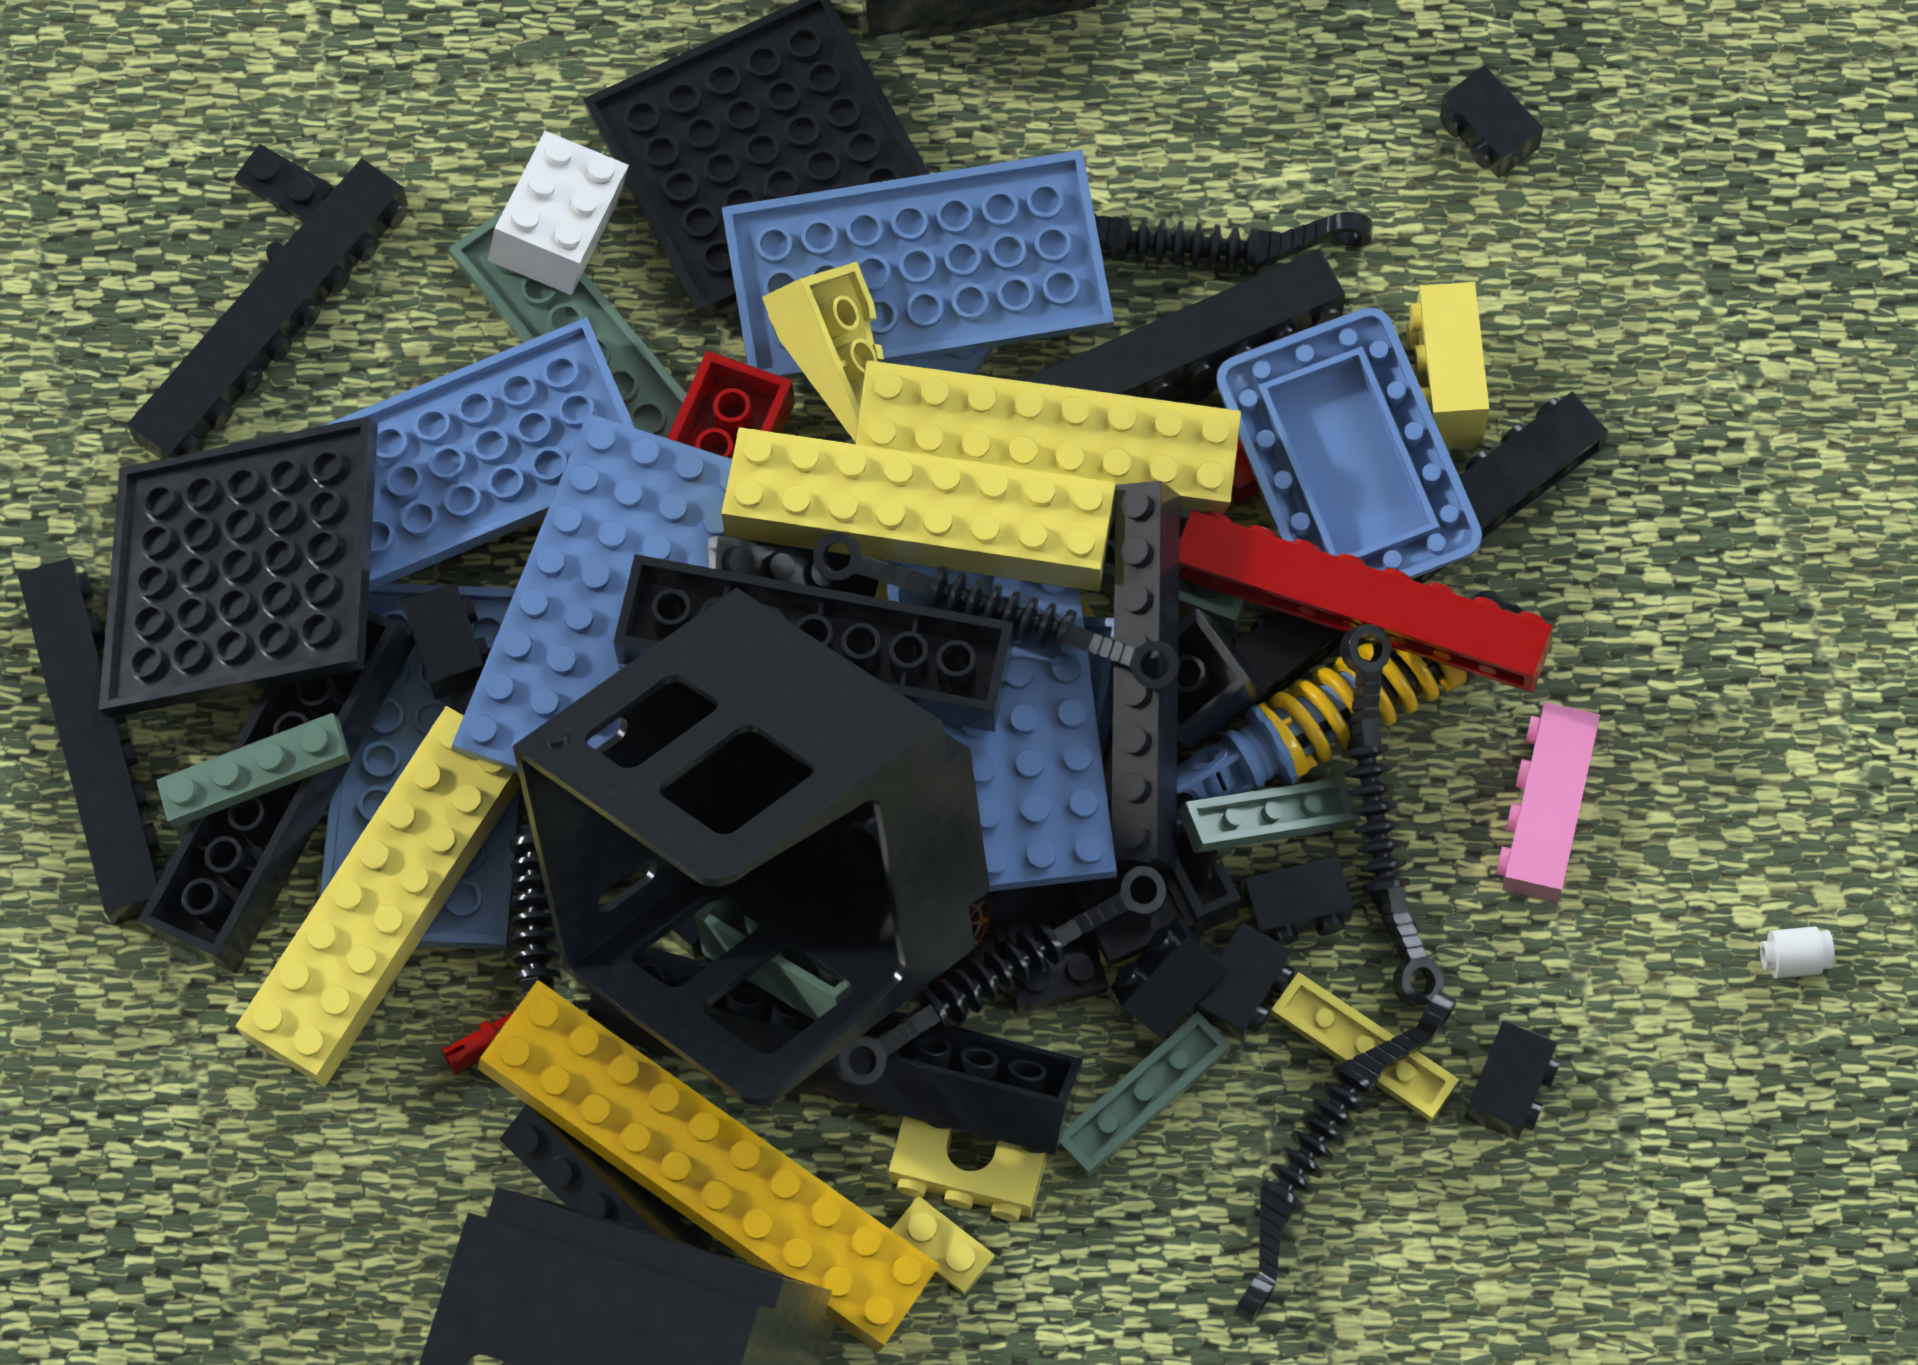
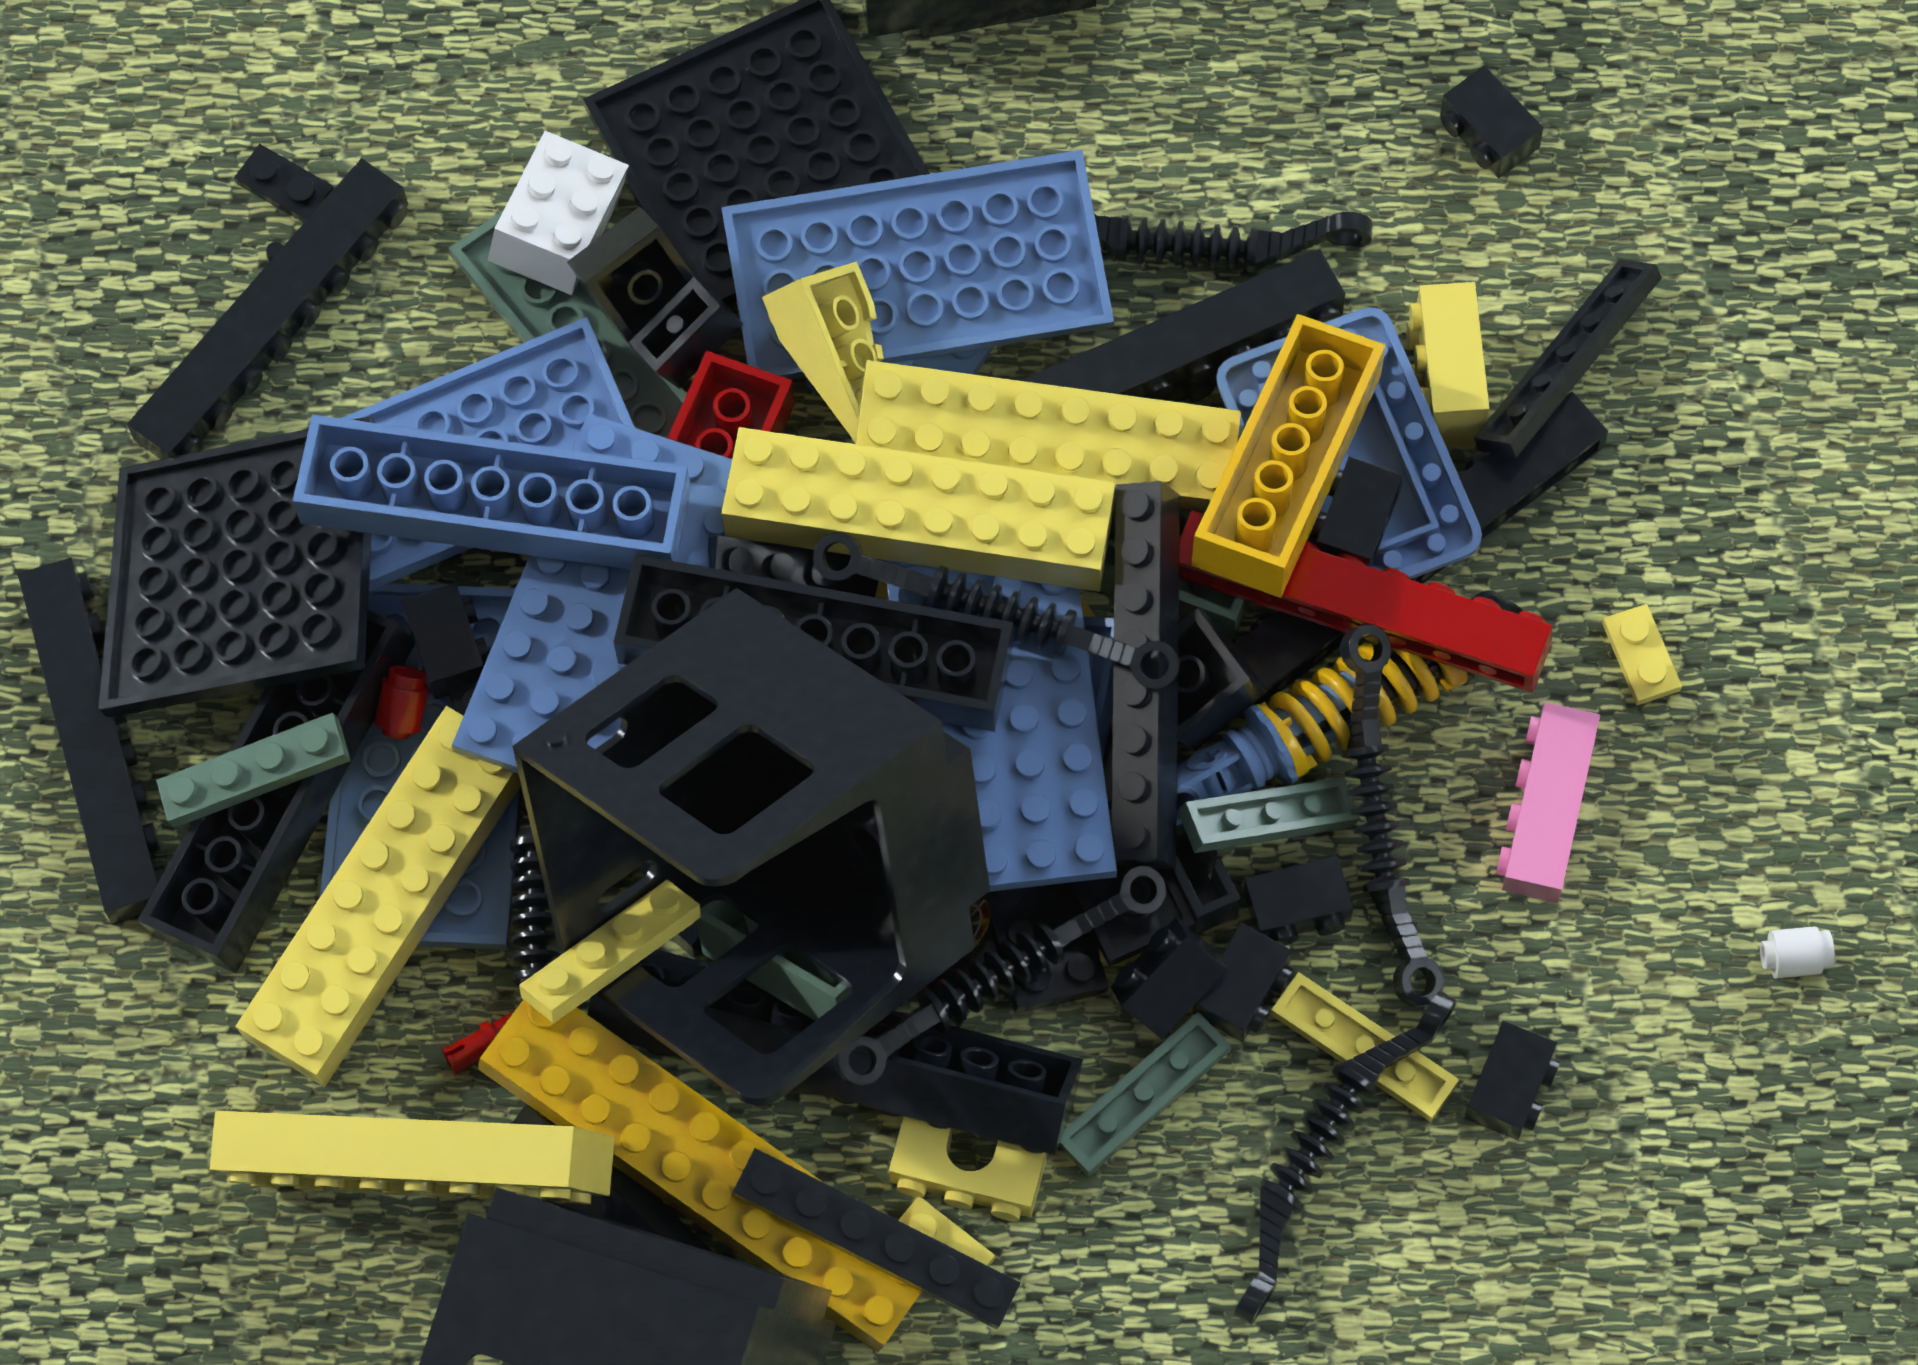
none -> light yellow brick [209,1111,615,1204]
none -> medium blue brick [293,414,691,569]
none -> red brick [374,666,429,740]
none -> light yellow plate [519,880,701,1024]
none -> black brick [566,207,694,348]
none -> black brick [629,277,743,389]
none -> black plate [731,1148,1020,1330]
none -> yellow brick [1191,314,1386,598]
none -> black brick [1311,456,1403,567]
none -> black plate [1473,259,1662,458]
none -> light yellow plate [1602,604,1682,705]

